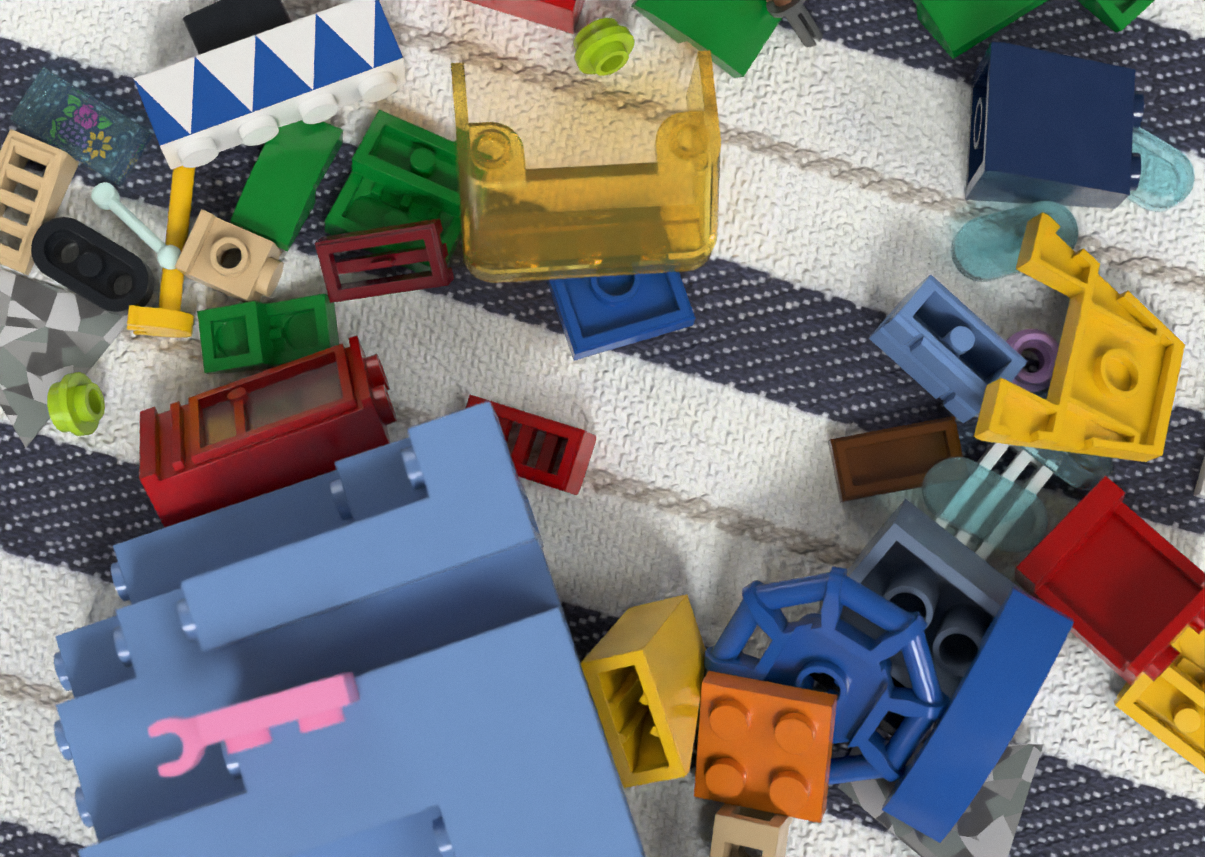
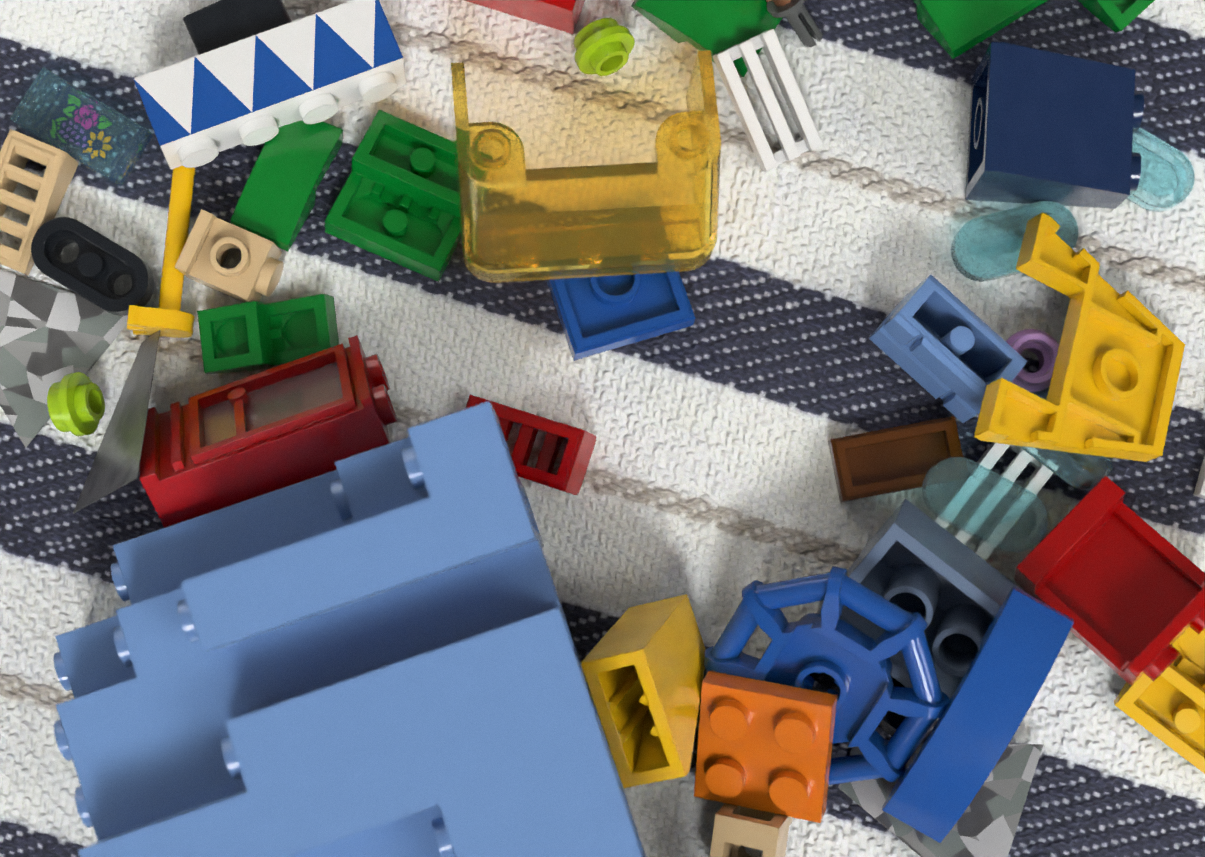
light aqua hinge [91,182,181,270] -> none
bright pink plate [148,672,360,777] -> none
dark red tile [315,218,454,303] -> none
none -> flat silver sticker [73,330,160,514]
none -> white tile [712,29,823,171]

